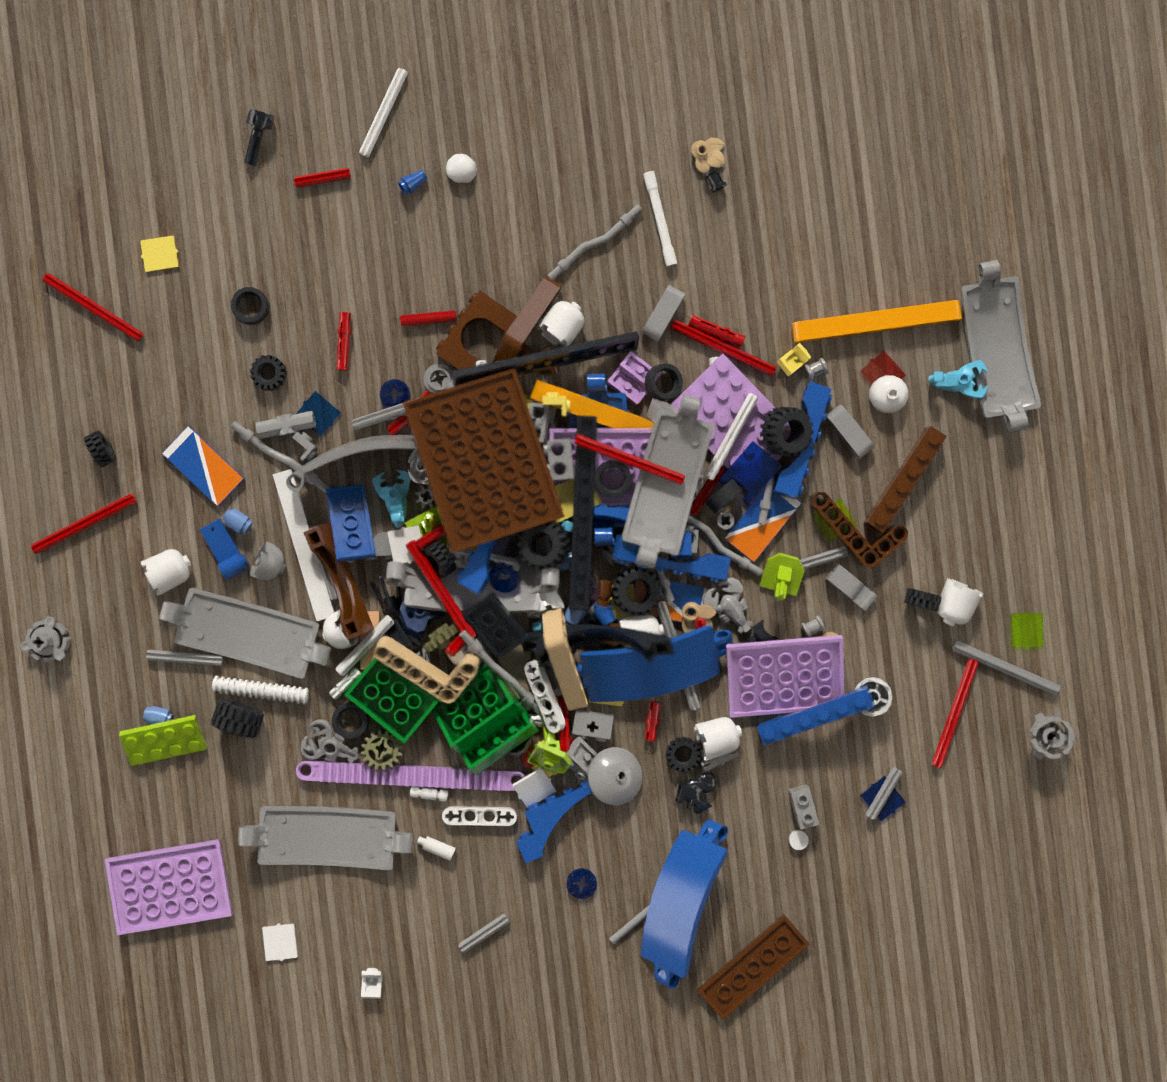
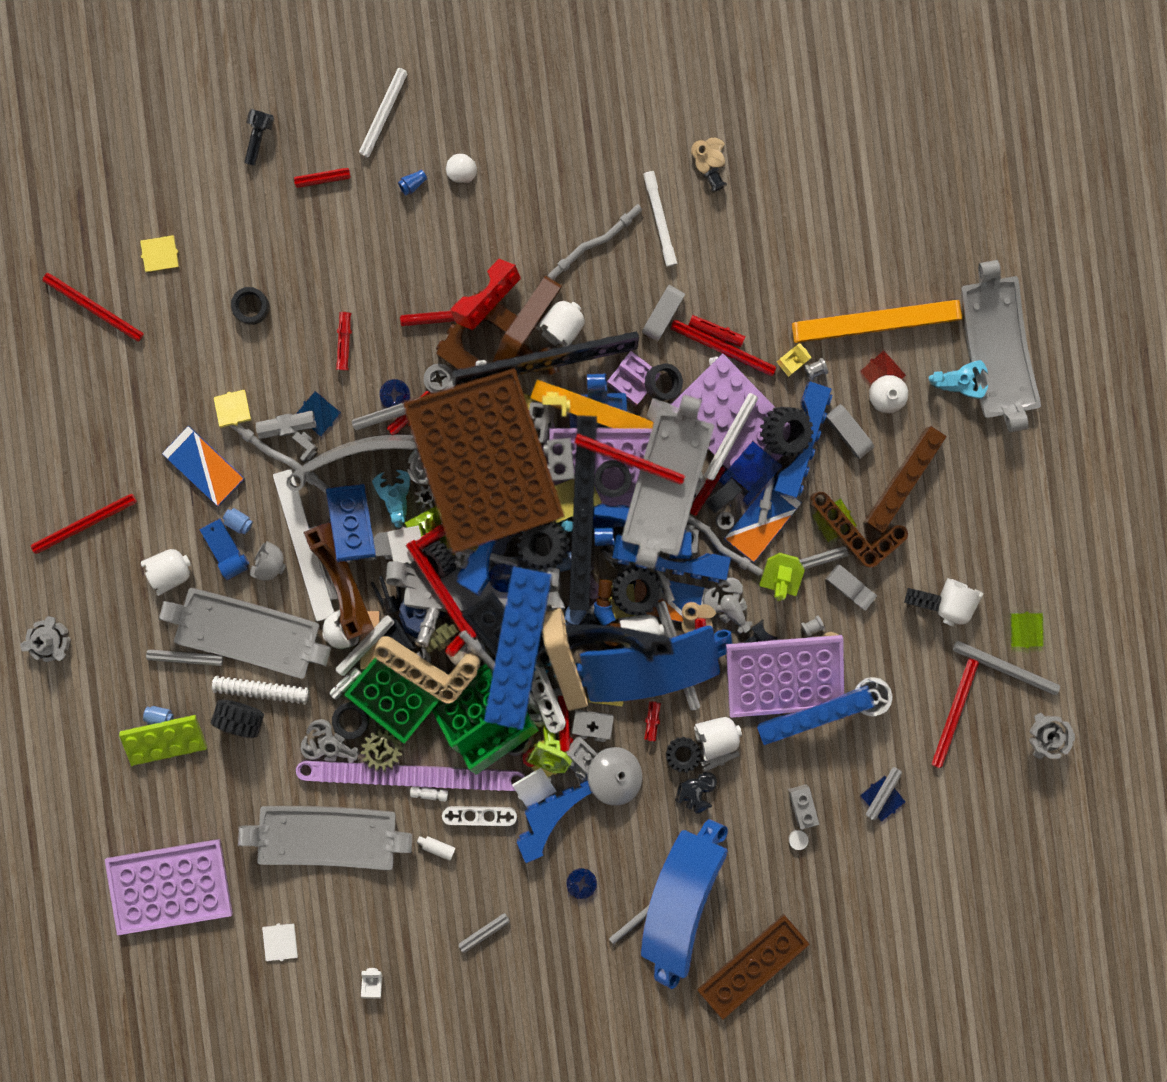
black tyre [84,430,116,468] -> none
black tyre [250,355,287,391] -> none
none -> light yellow piece [214,390,251,428]
none -> light grey pin [416,608,440,648]
none -> red arch [450,259,521,330]
none -> blue plate [484,567,553,729]

